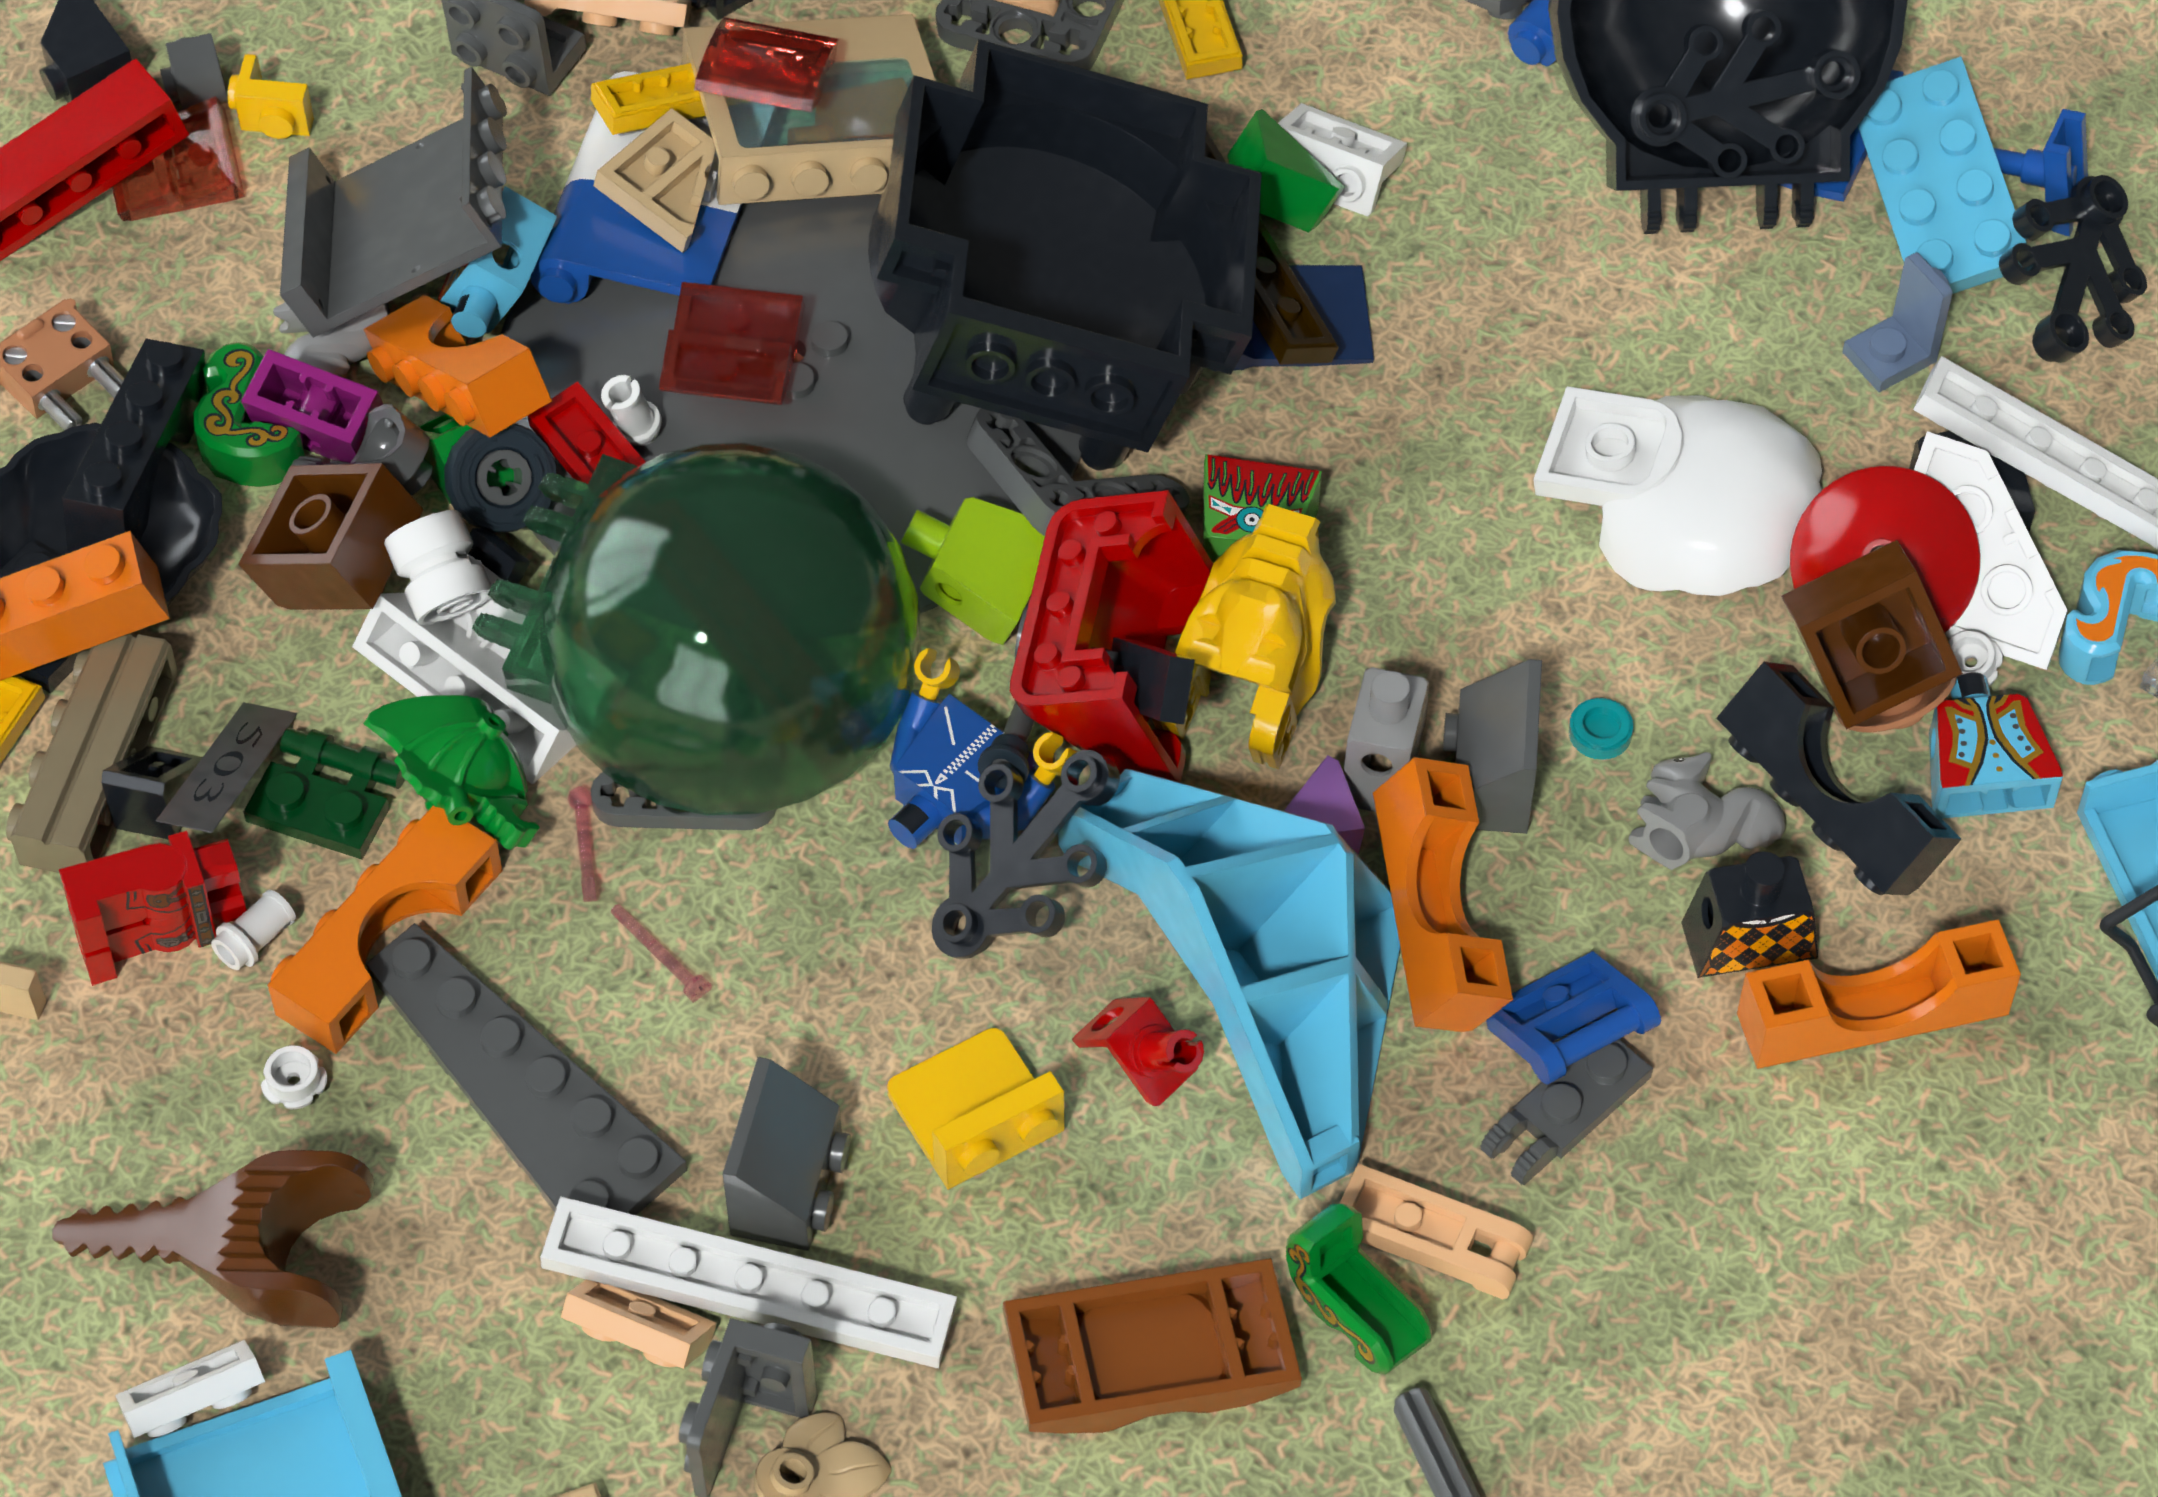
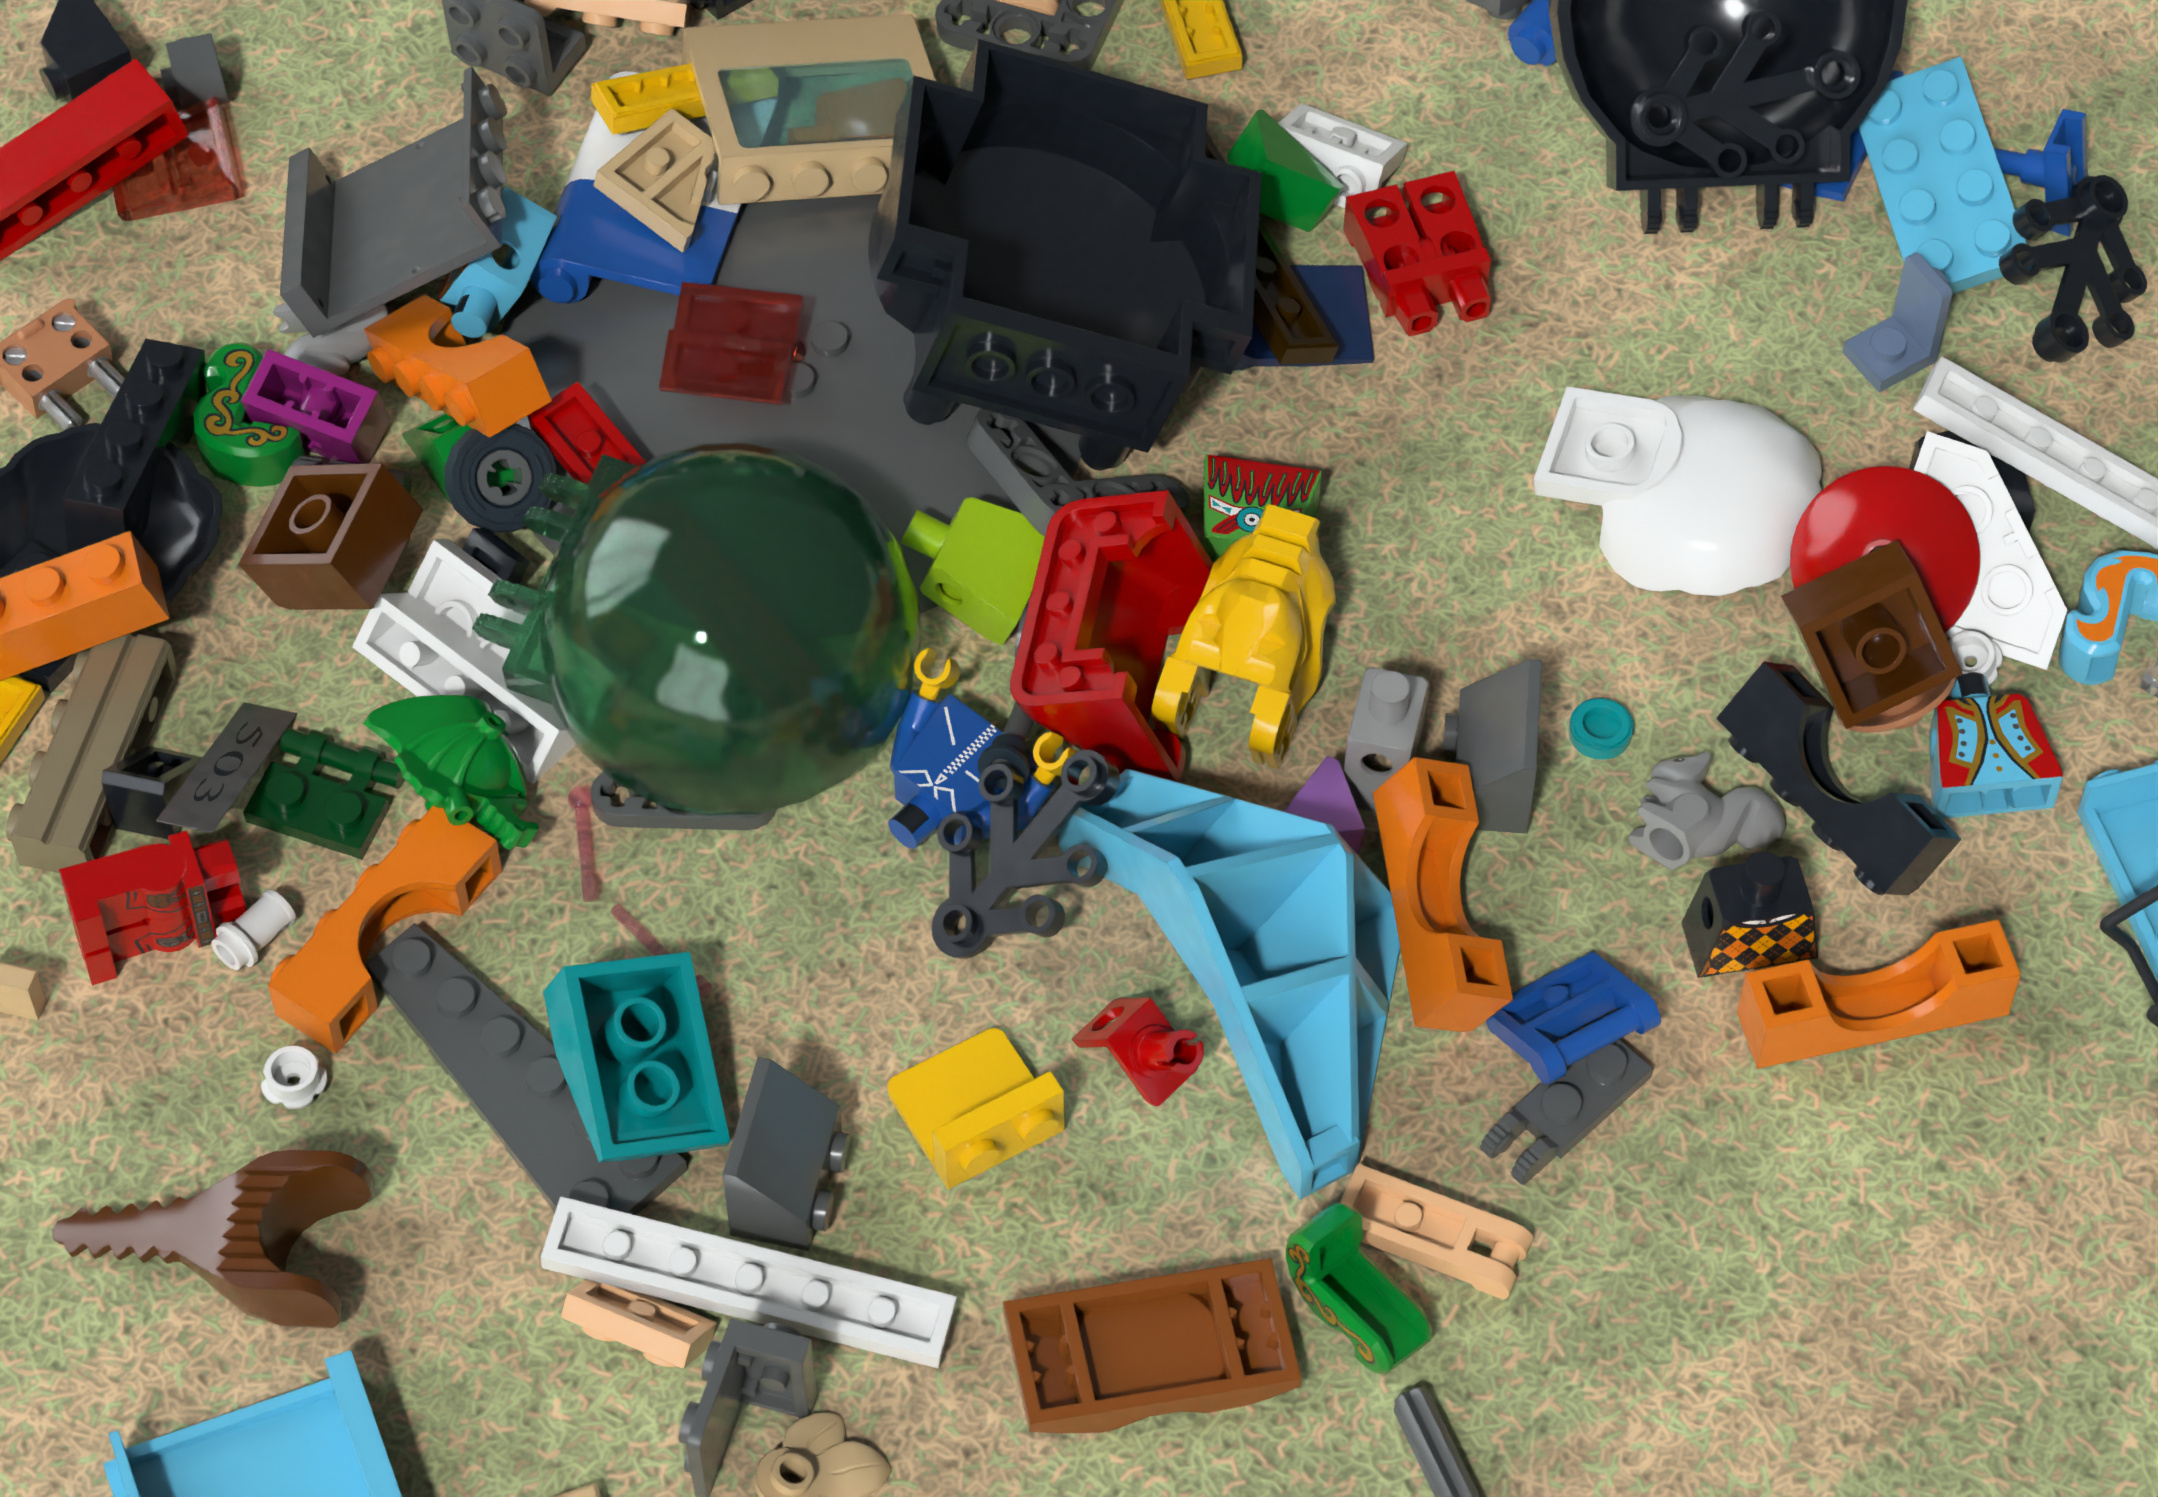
white plate [115,1340,265,1438] -> none
yellow bracket [228,54,314,139] -> none
dark grey piece [350,404,433,496] -> none
white wheel [384,510,494,625] -> none
white pin [601,375,662,446] -> none
clear red slope [694,17,839,112] -> none
black hinge [1091,637,1195,725] -> none
none -> teal slope [543,952,730,1163]
none -> red hips [1343,170,1491,337]

